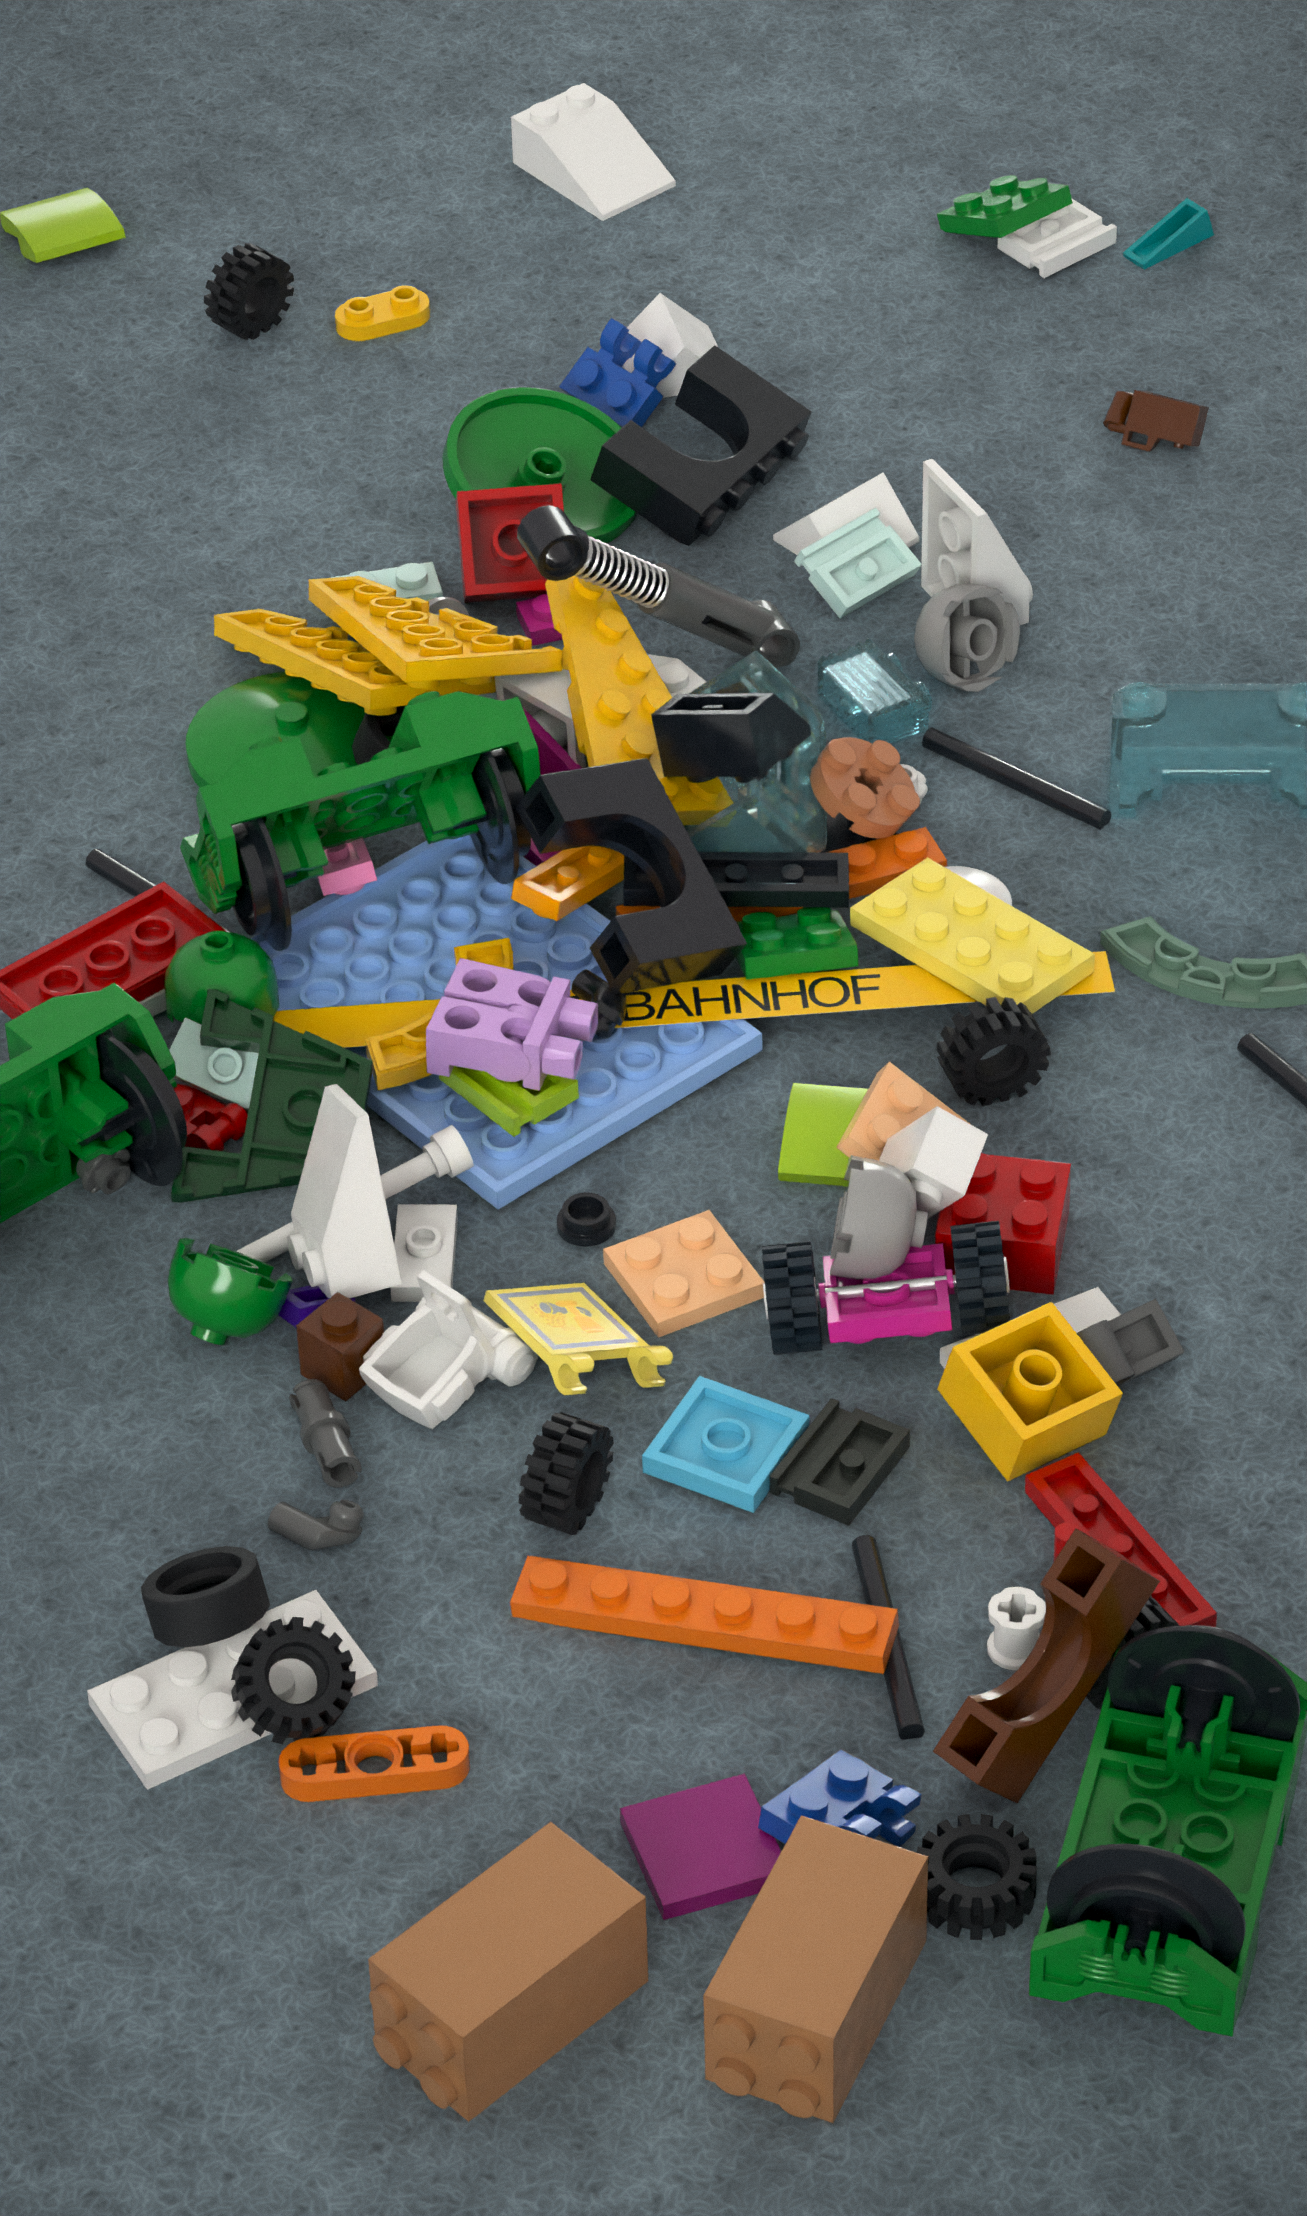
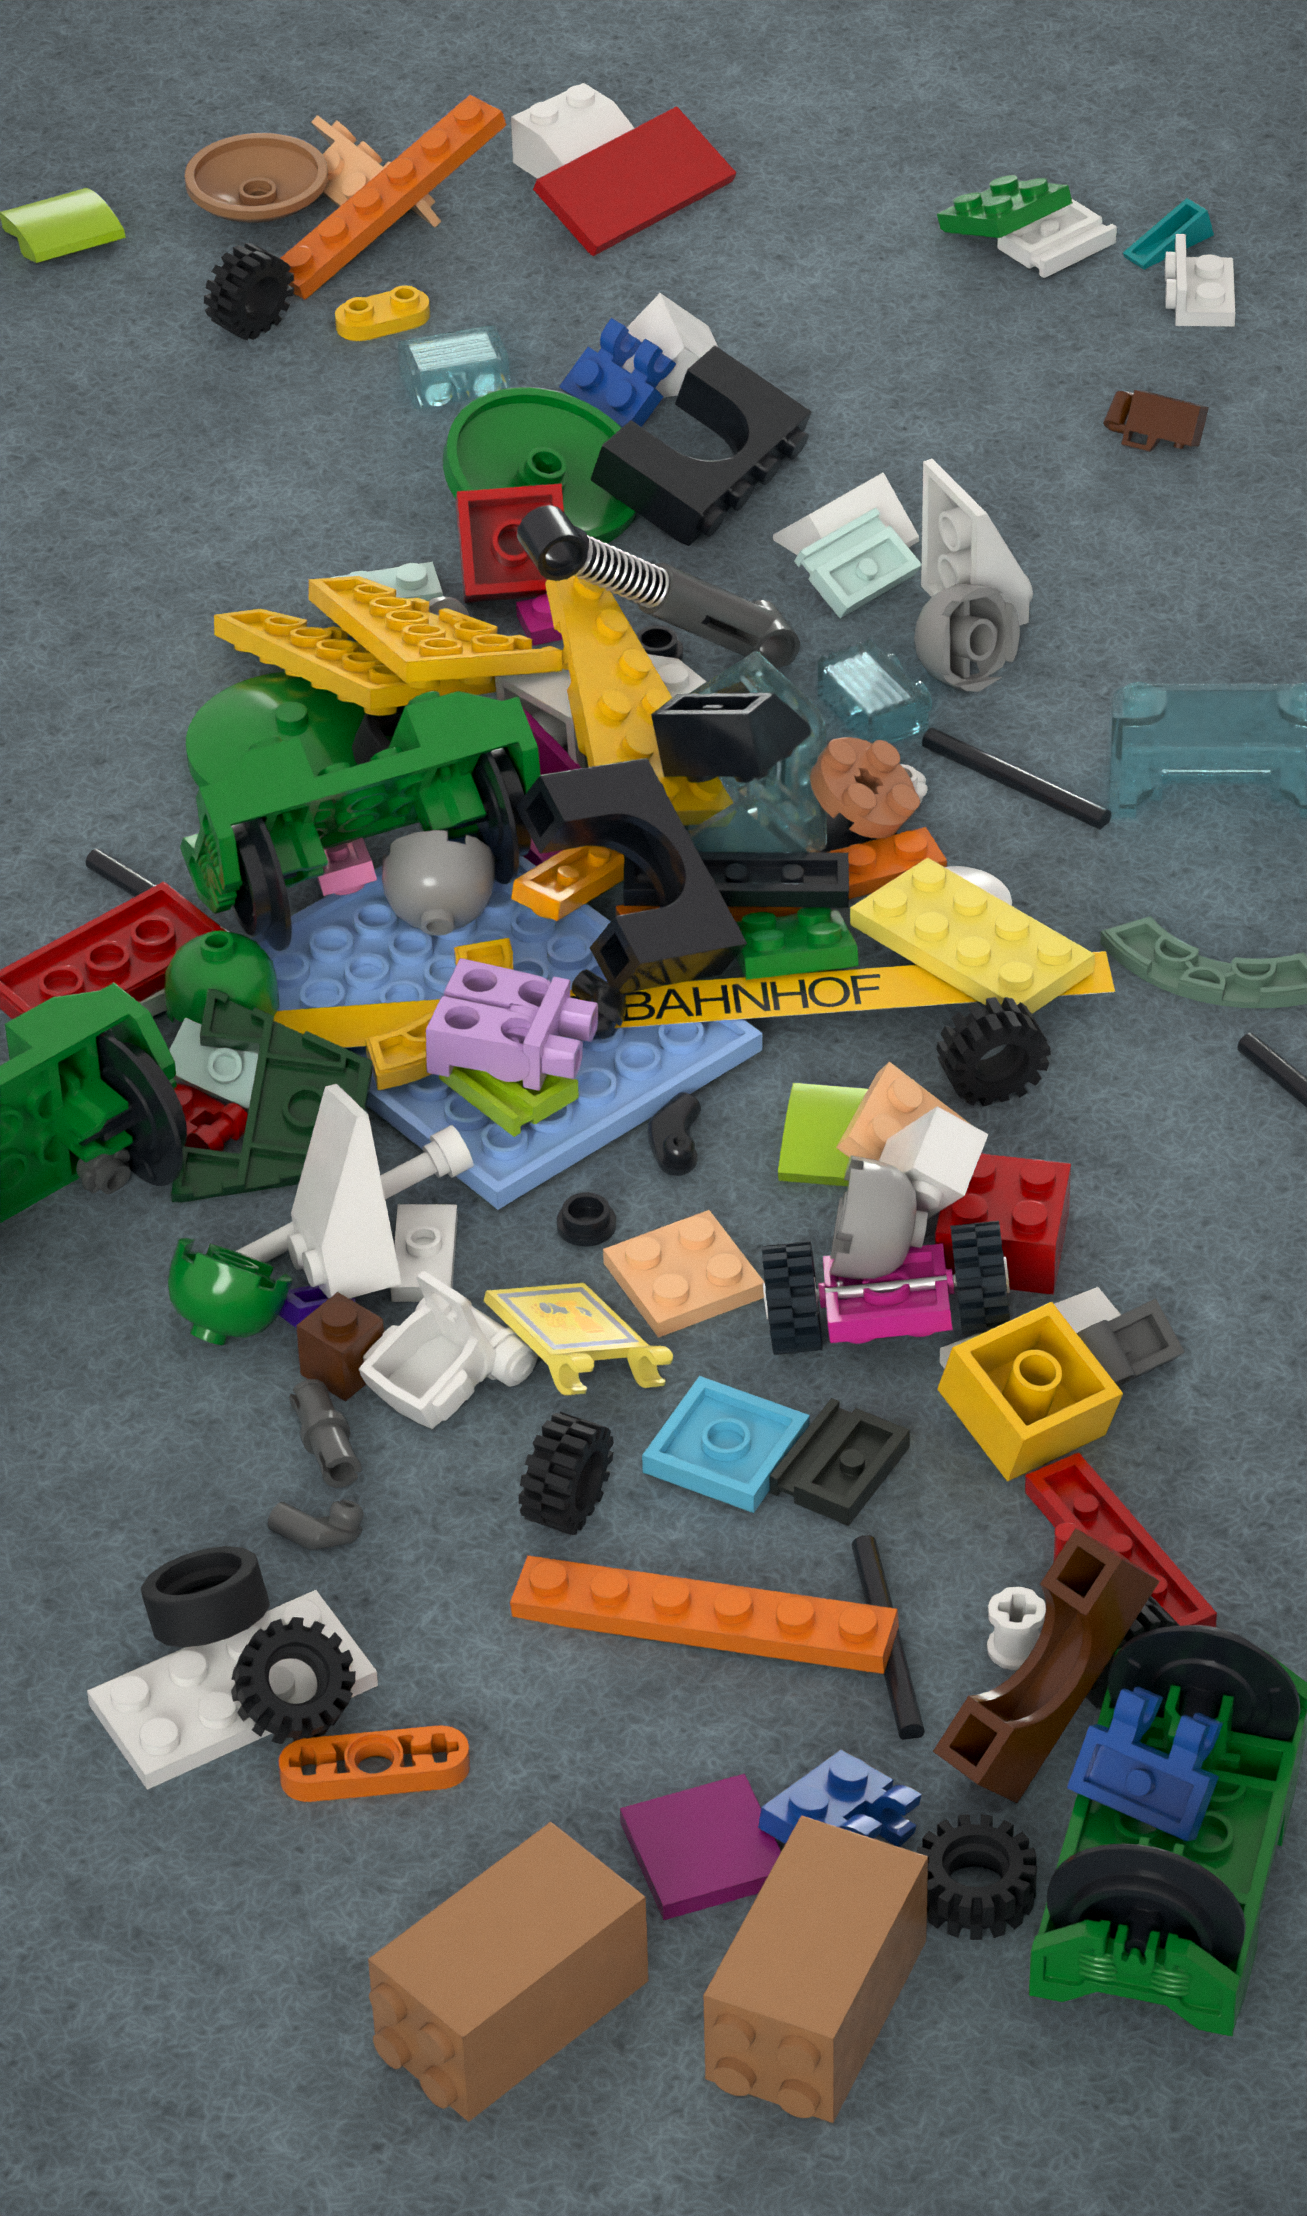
none -> medium nougat dish [185,133,328,223]
none -> orange plate [280,95,507,300]
none -> light nougat bracket [311,115,441,228]
none -> light grey cylinder [382,830,495,936]
none -> clear light blue brick [398,324,510,409]
none -> red tile [533,106,736,256]
none -> black plate [636,625,683,660]
none -> black arm [648,1092,701,1176]
none -> blue plate [1067,1687,1223,1841]
none -> white bracket [1165,234,1235,326]

